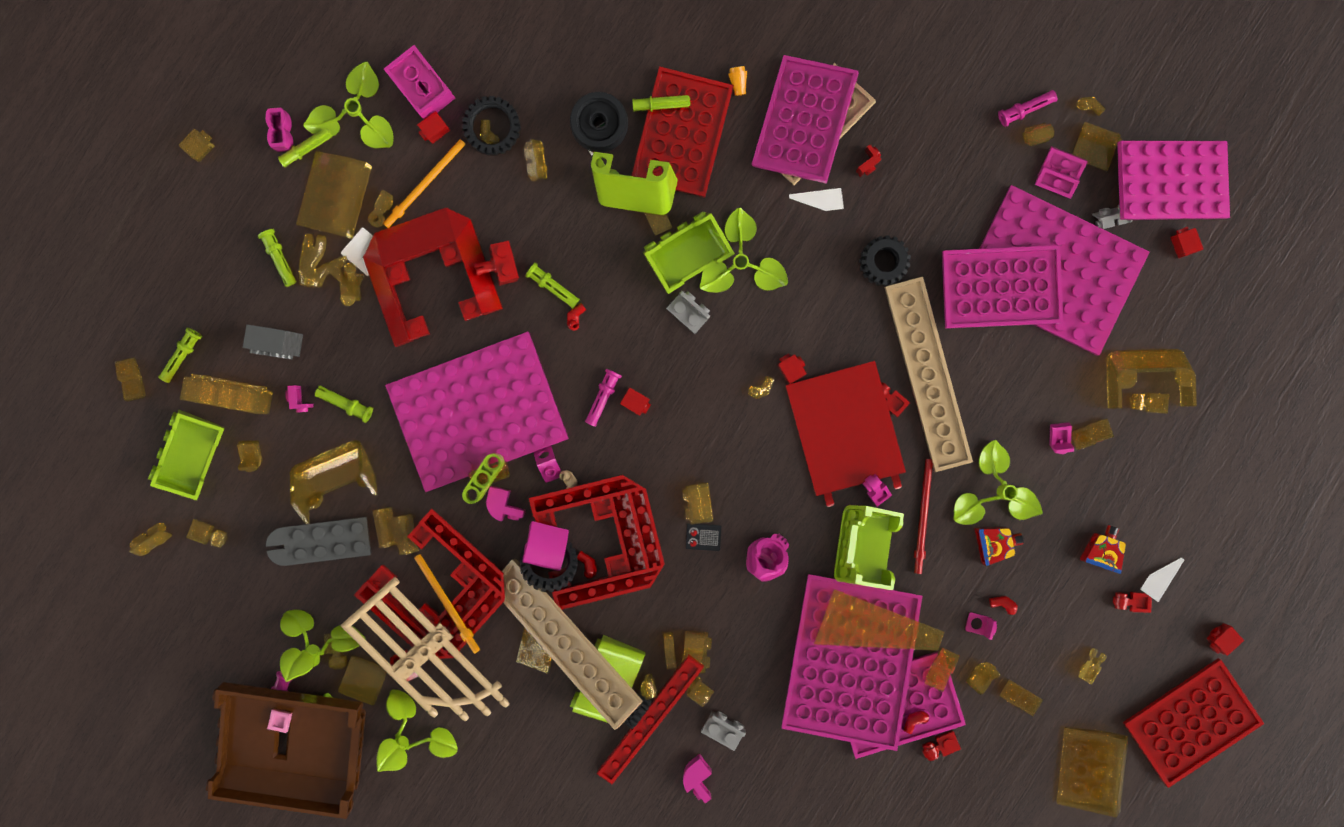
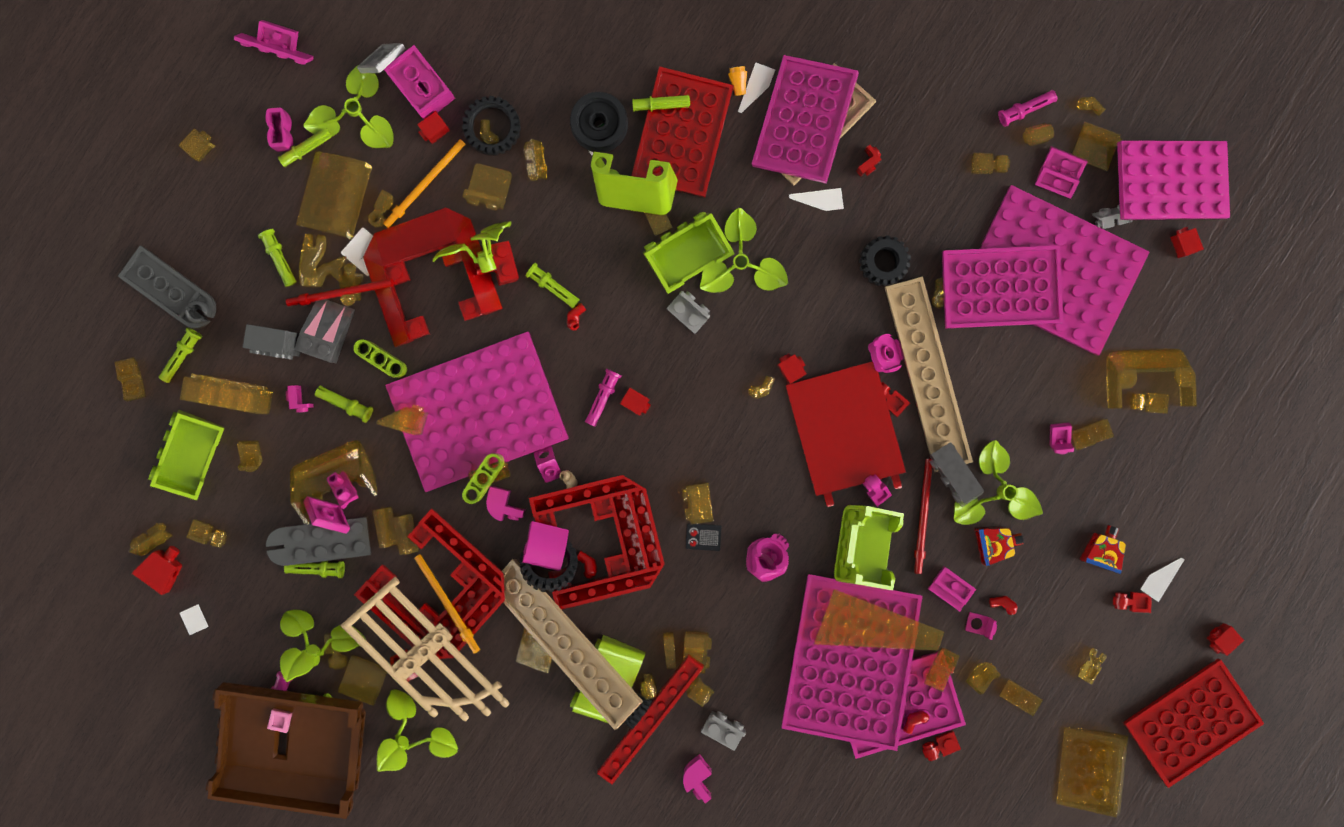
none -> dark grey plate [118,246,216,328]
none -> red torso [132,546,182,595]
none -> white sticker [180,604,209,635]
none -> dark pink bracket [234,20,313,64]
none -> lime pin [284,561,345,578]
none -> red bar [286,279,394,306]
none -> flat silver slope [294,299,355,363]
none -> dark pink plate [303,497,350,534]
none -> dark pink hips [327,471,359,509]
none -> lime beam [354,339,407,378]
none -> light grey tile [357,43,406,73]
none -> clear yellow slope [376,404,429,435]
none -> lime plant [433,221,512,273]
none -> clear yellow bracket [463,164,512,211]
none -> white sticker [738,63,775,113]
none -> dark pink plate [868,334,904,373]
none -> dark pink plate [928,566,976,612]
none -> flat silver wedge [929,442,984,507]
none -> clear yellow arm [931,278,944,308]
none -> clear yellow plate [972,153,1010,174]

